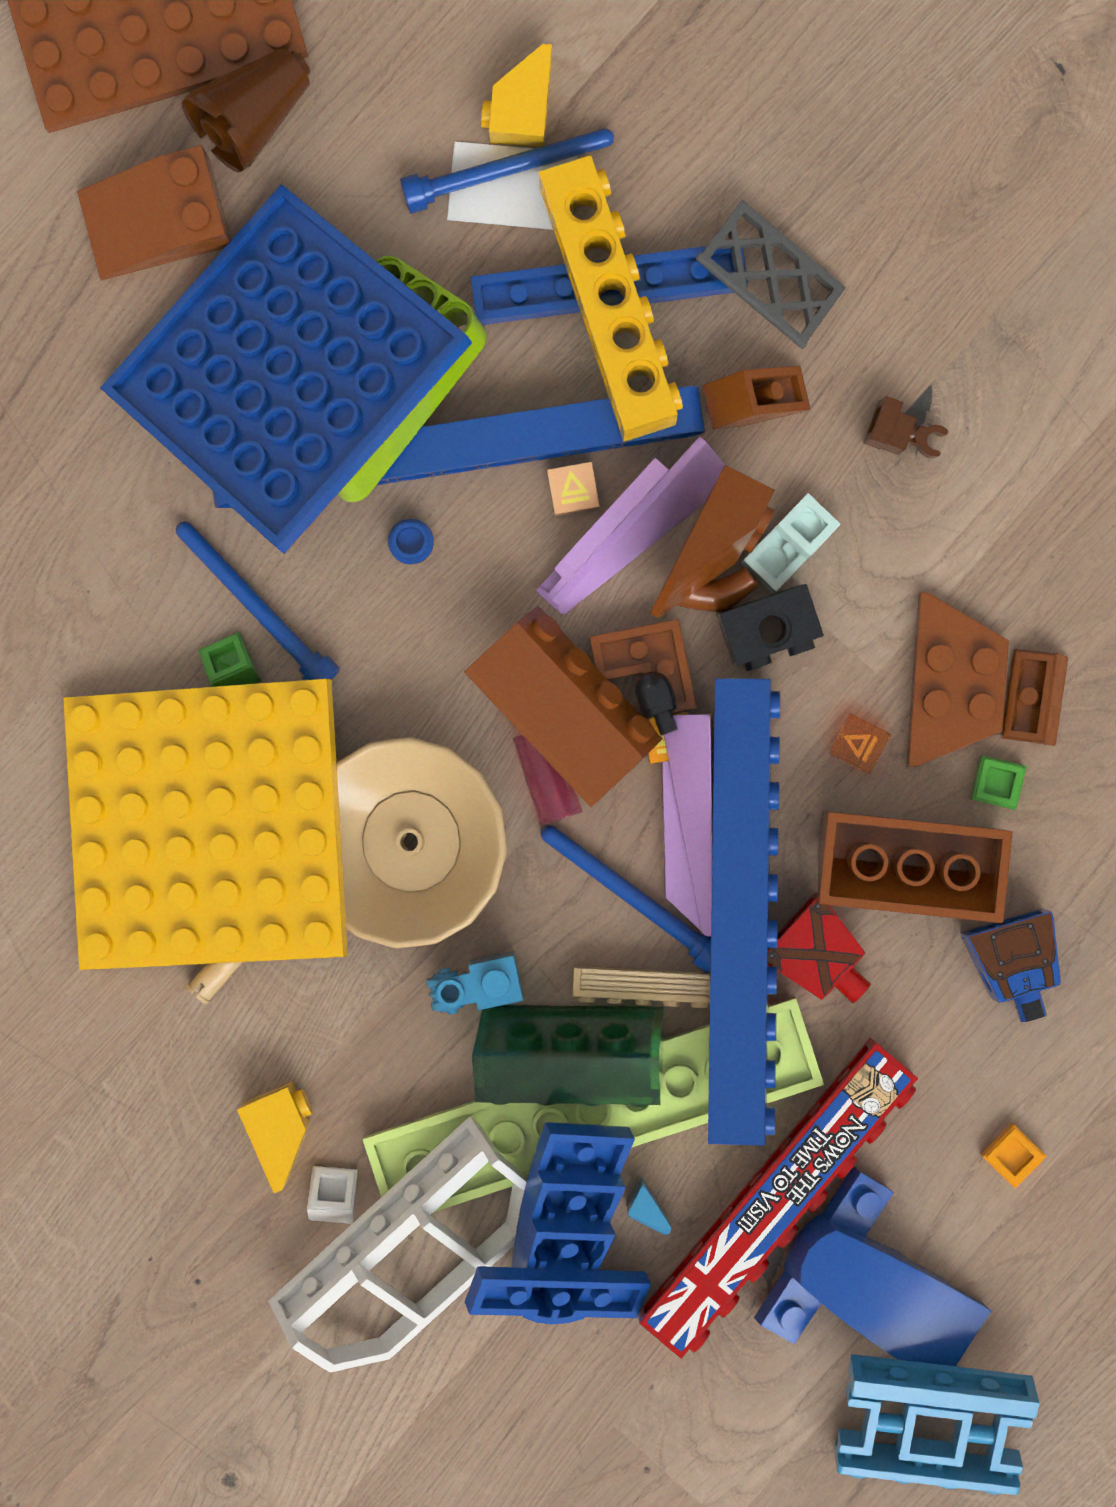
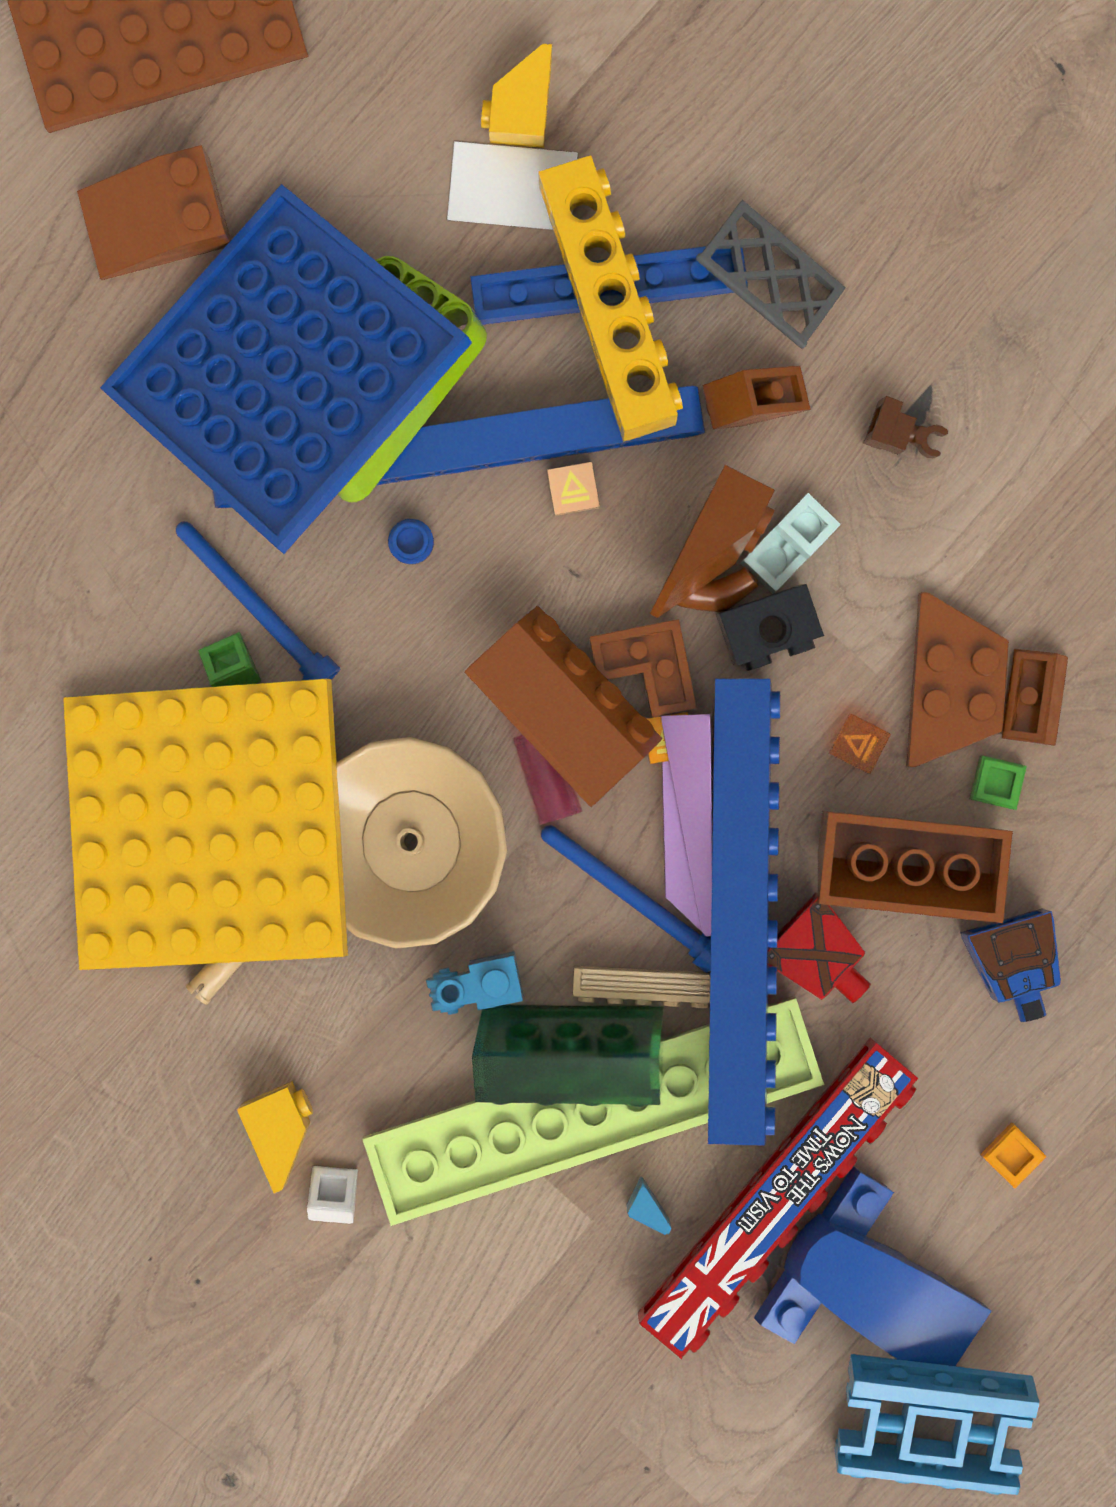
reddish brown cone [182,49,310,173] -> none
white plate [268,1117,527,1373] -> none
blue piece [400,128,614,214] -> none
blue slope [465,1122,651,1325] -> none
lavender wedge [536,437,725,614] -> none
black cylinder [635,671,678,736] -> none

